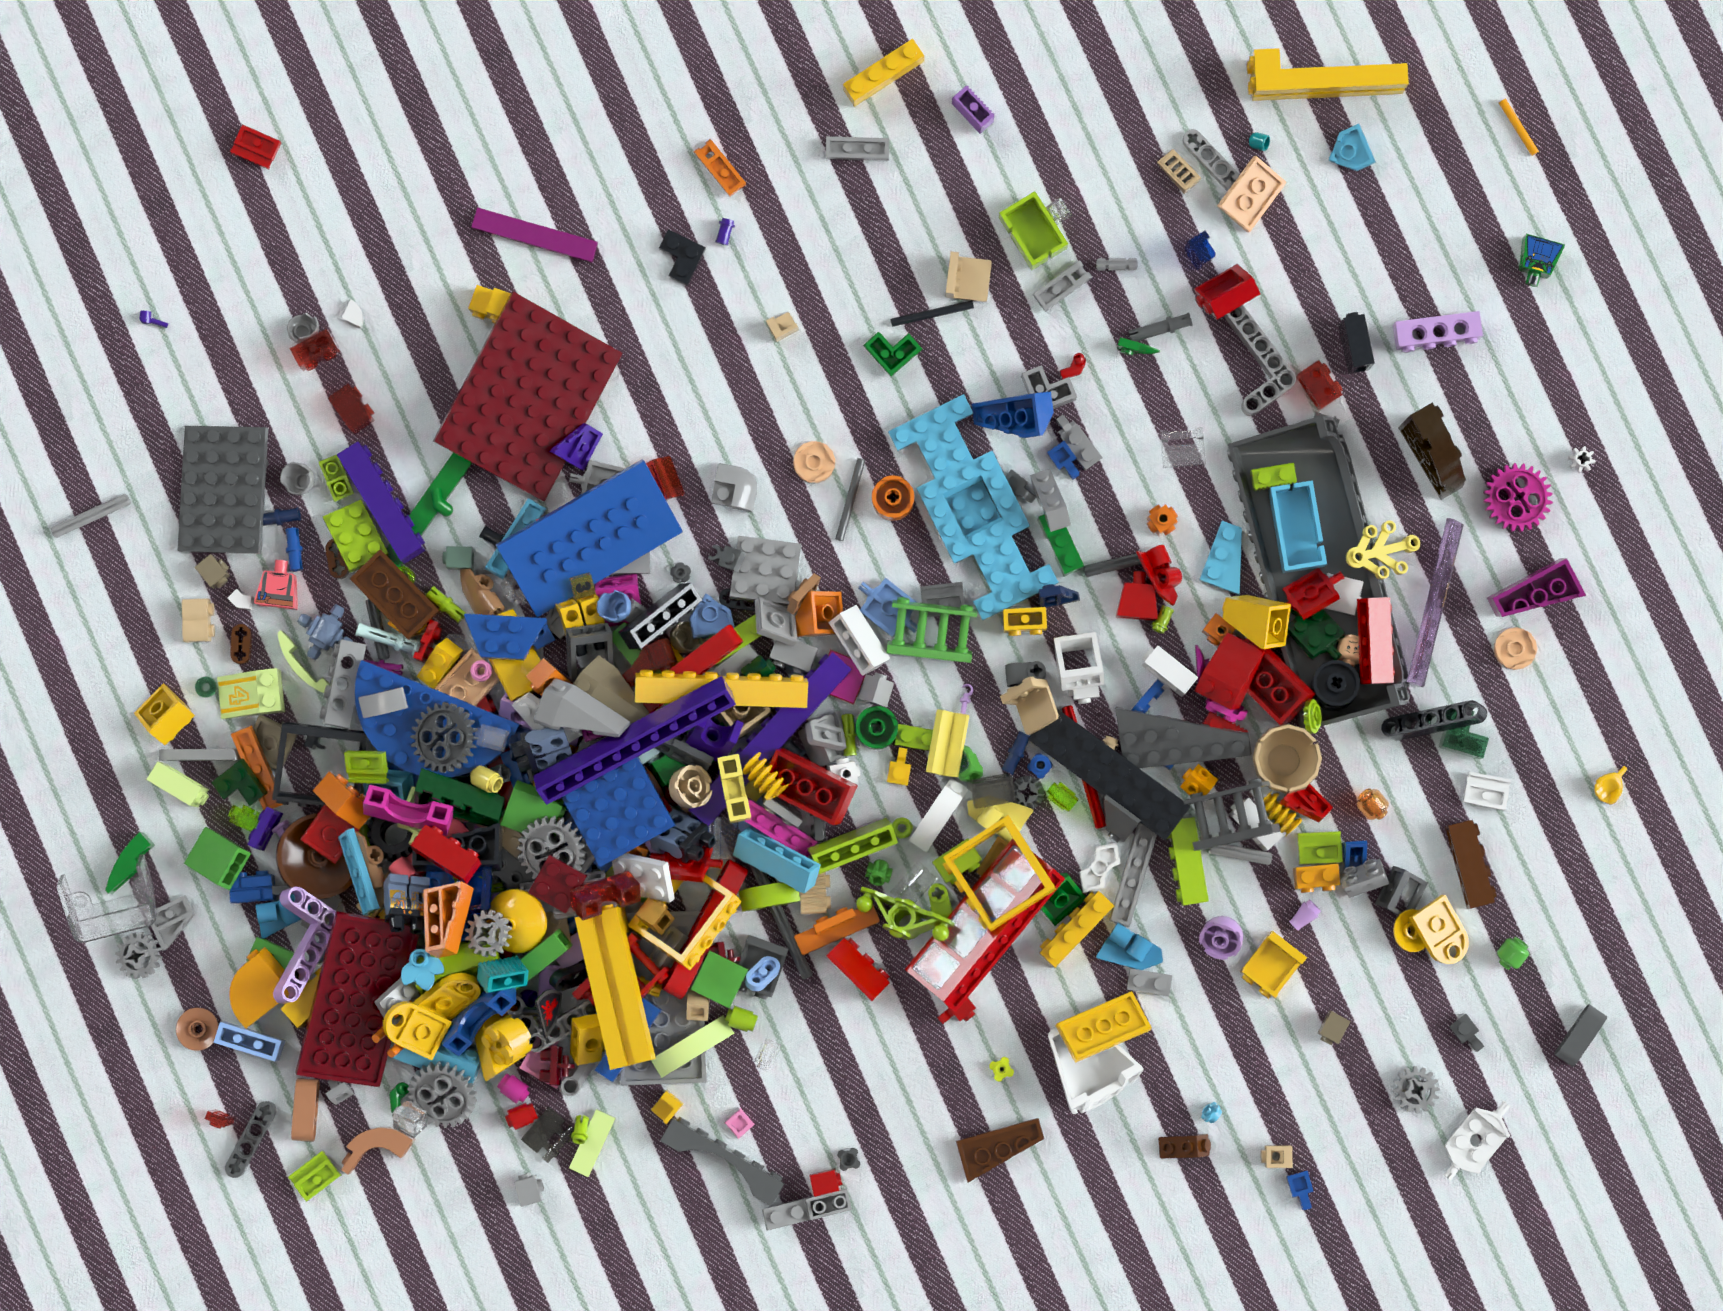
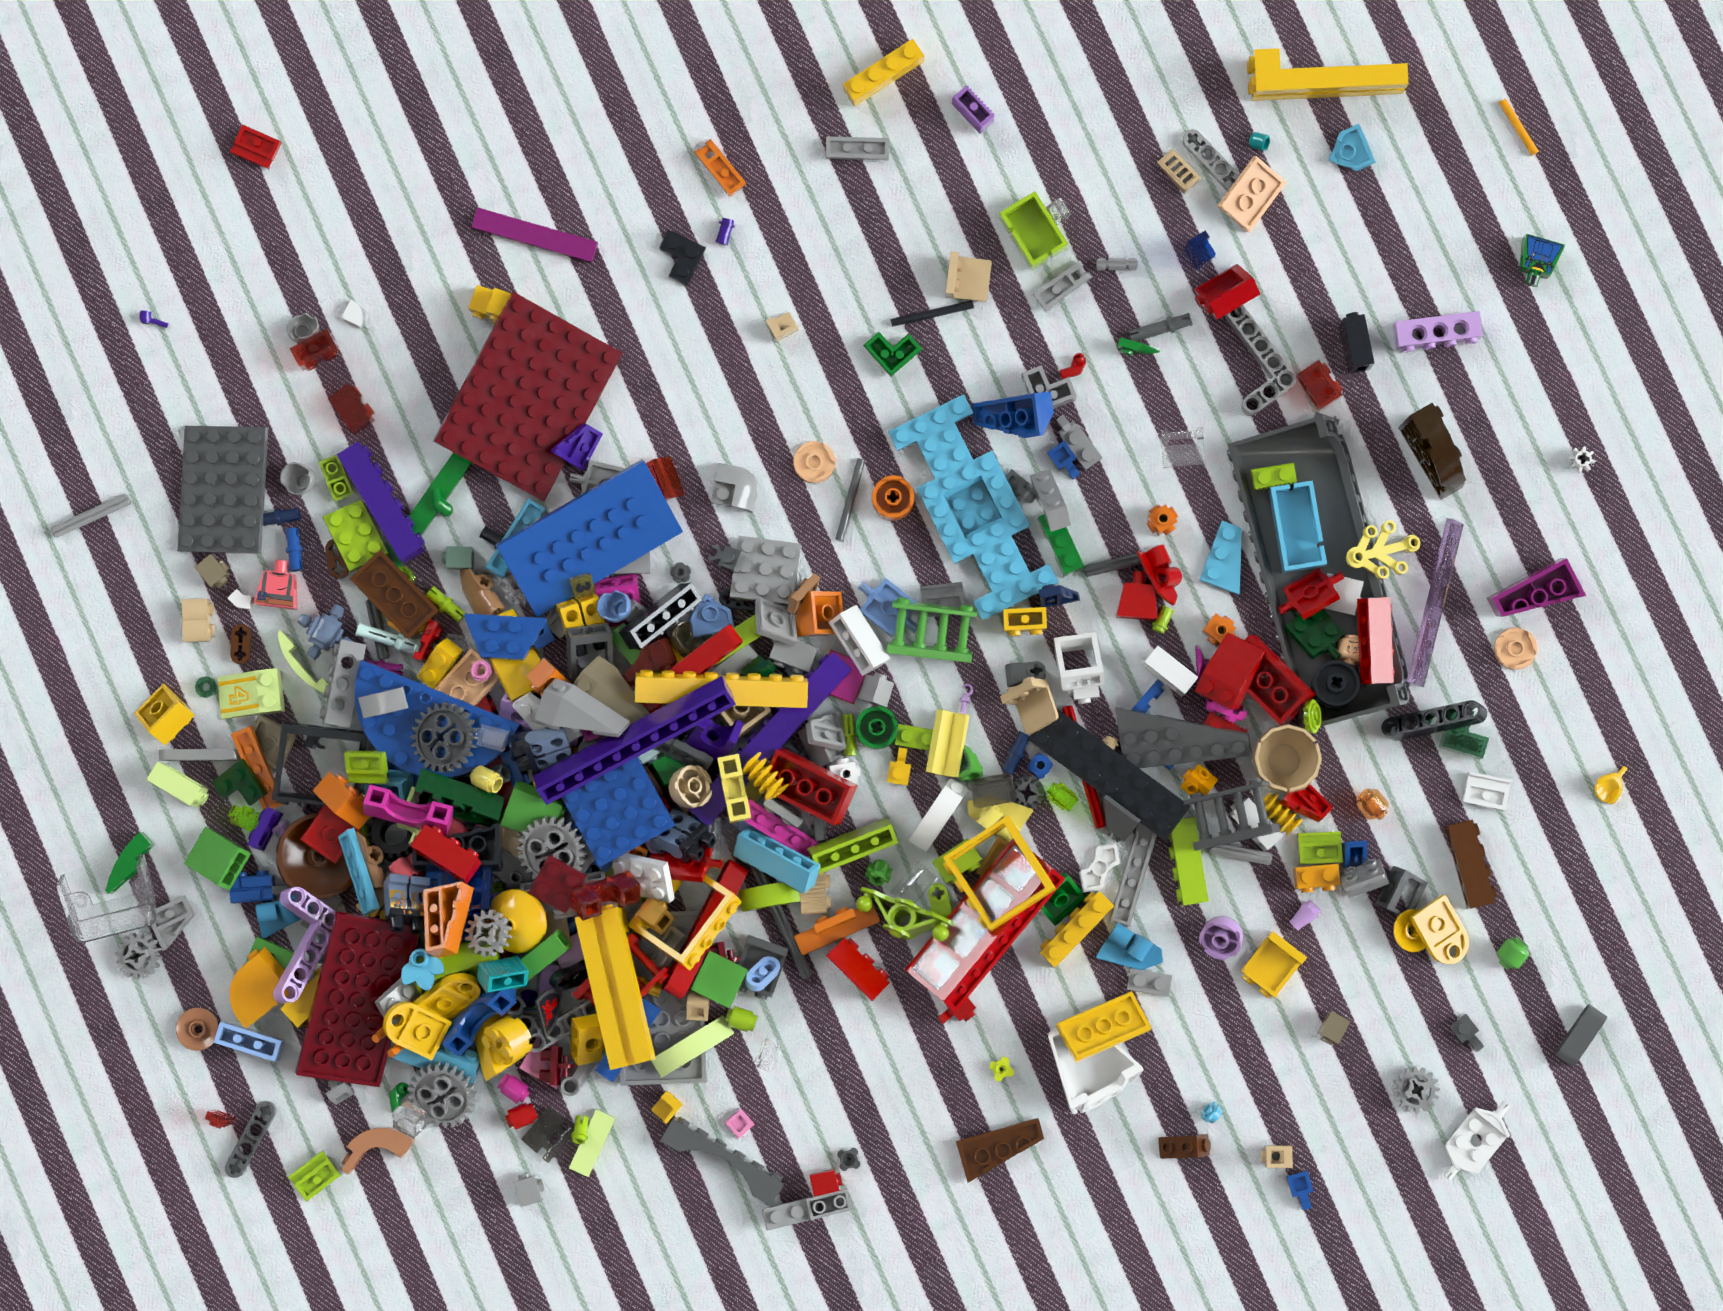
nougat beam [291,1078,320,1142] -> none
lime plate [892,817,913,839] -> none
yellow slope [1222,595,1291,649] -> none
dark pink gear [1483,463,1553,532] -> none

